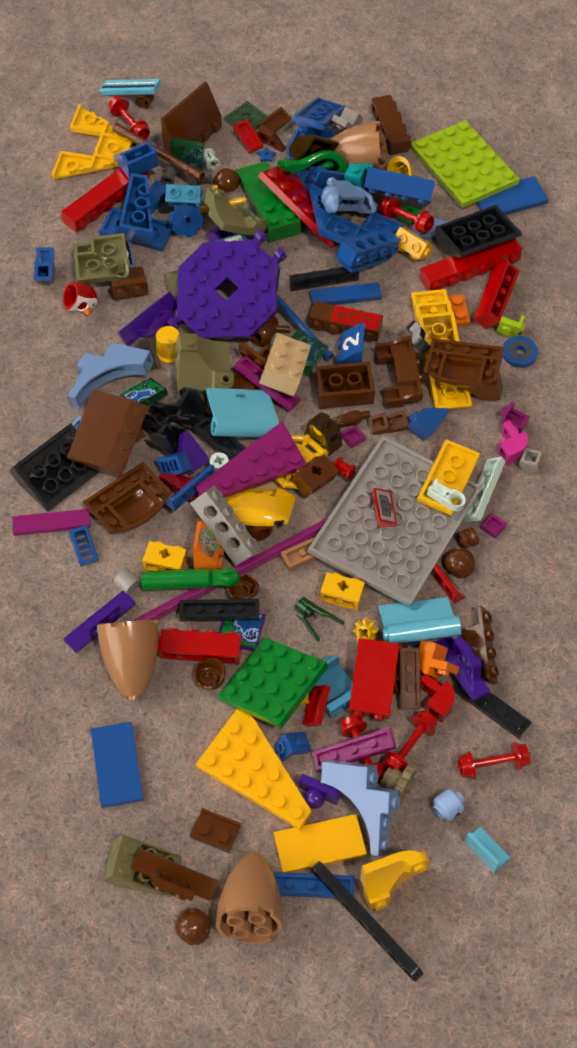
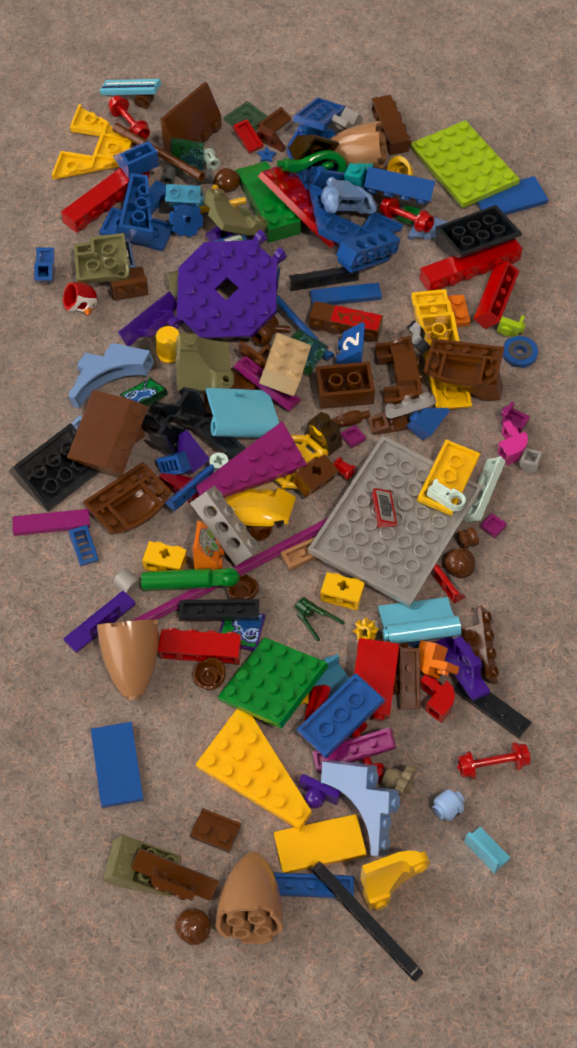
blue bracket [275,732,312,761] -> none
red piece [383,711,438,772] -> none
yellow brick [396,227,433,261] -> none
none -> blue tile [296,673,385,759]
none -> light grey plate [385,392,436,418]

